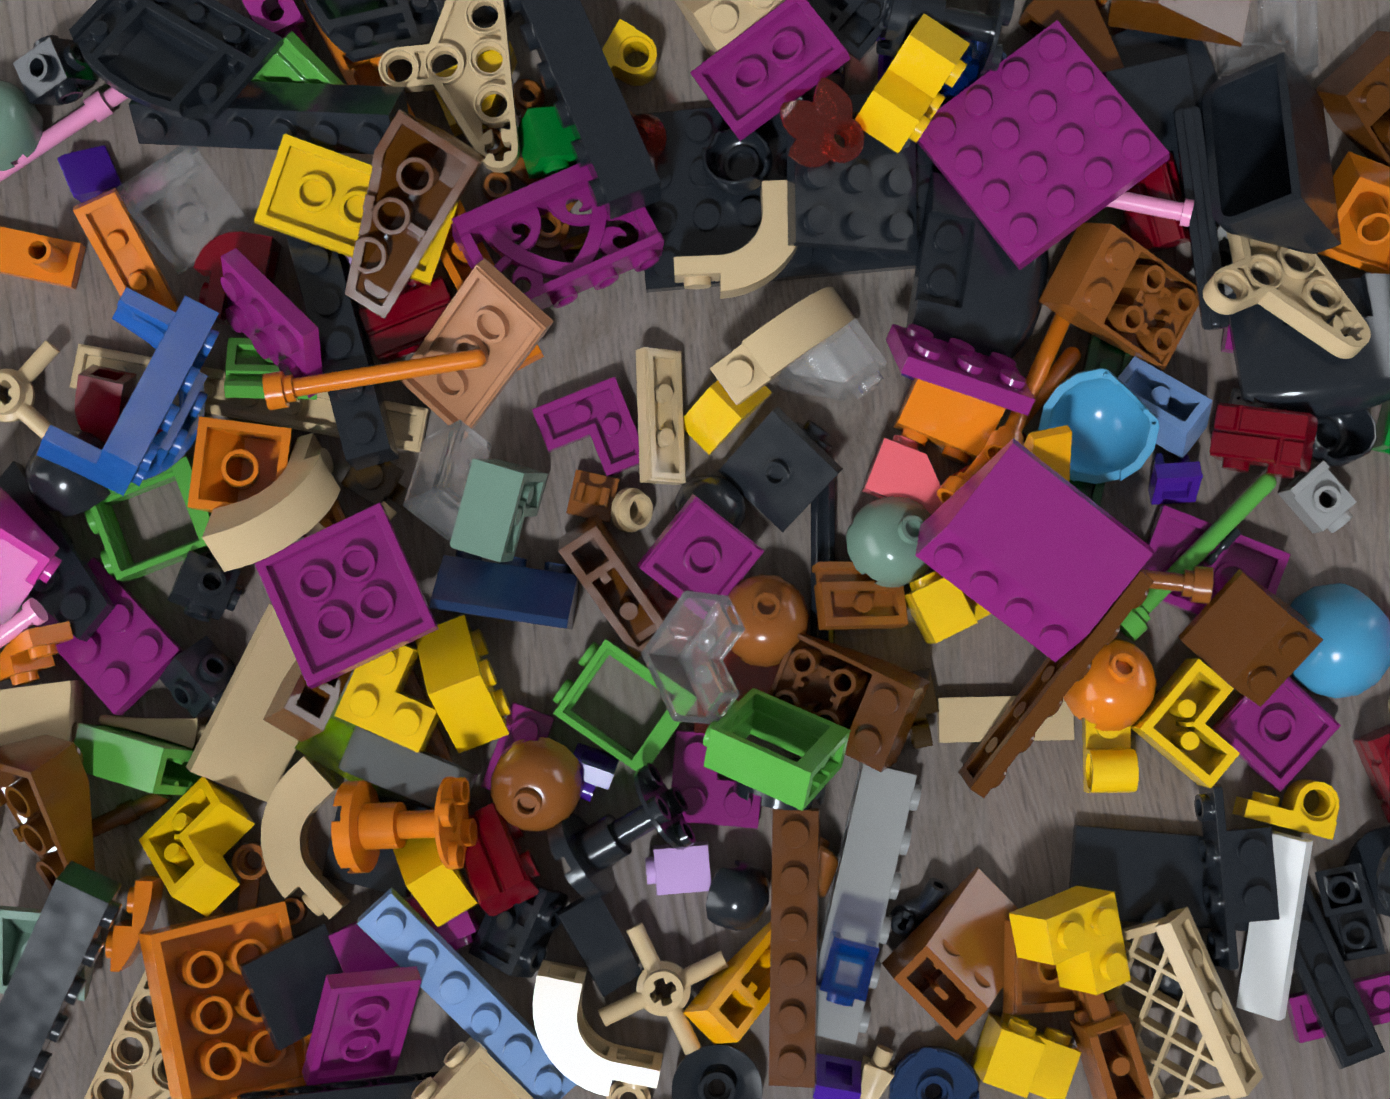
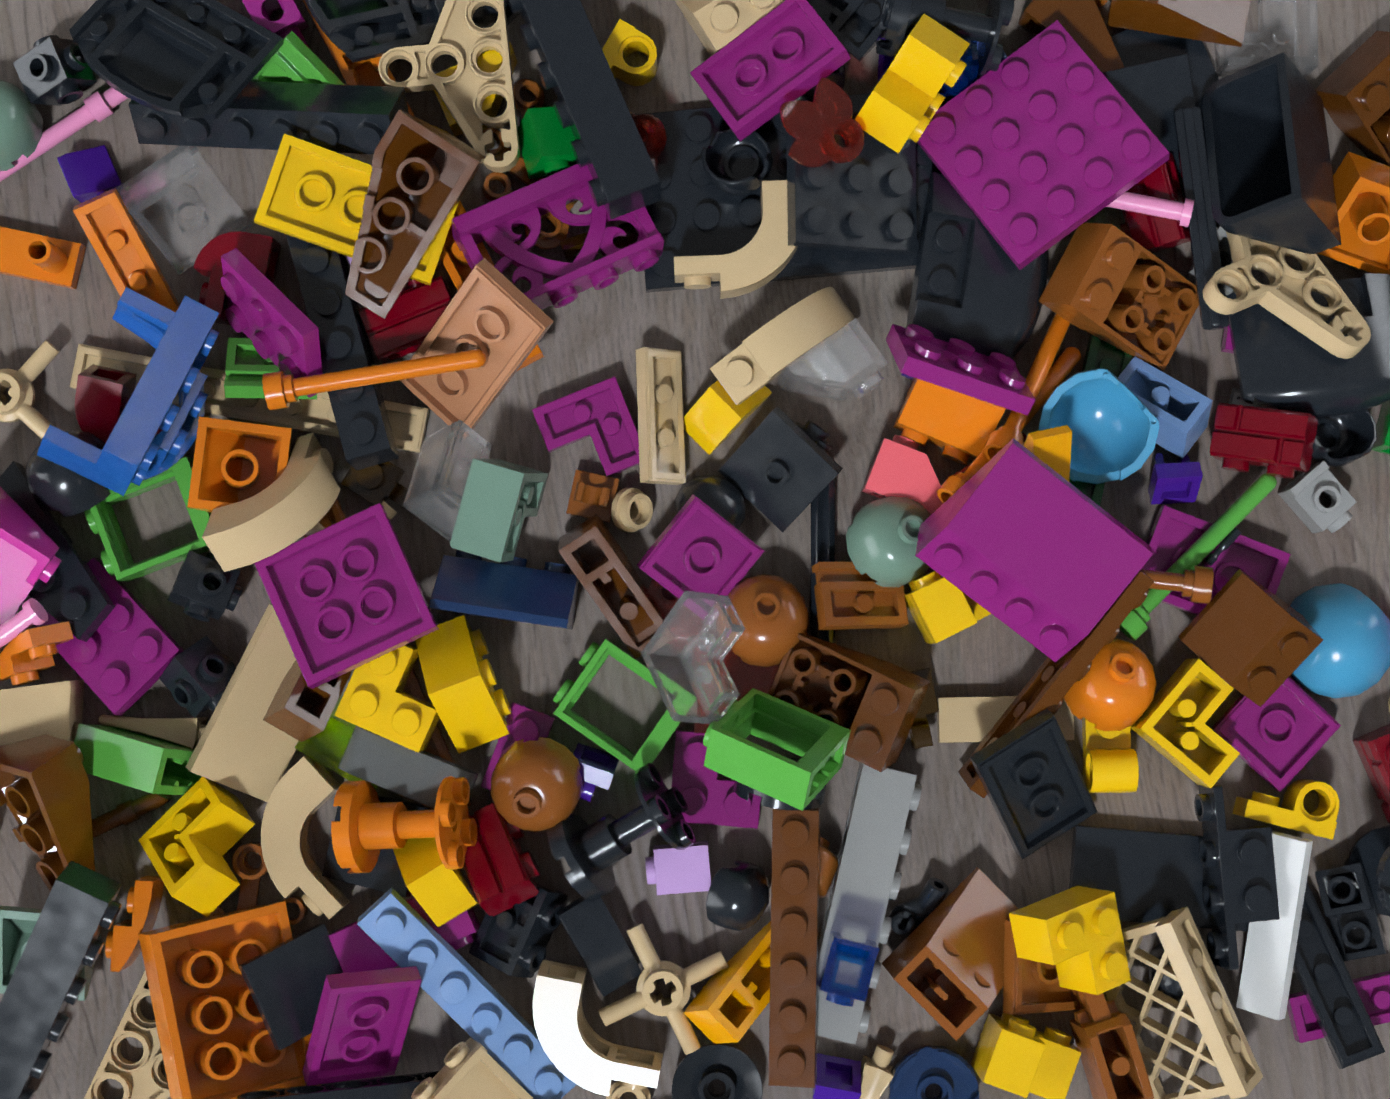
none -> black tile [970,708,1098,860]

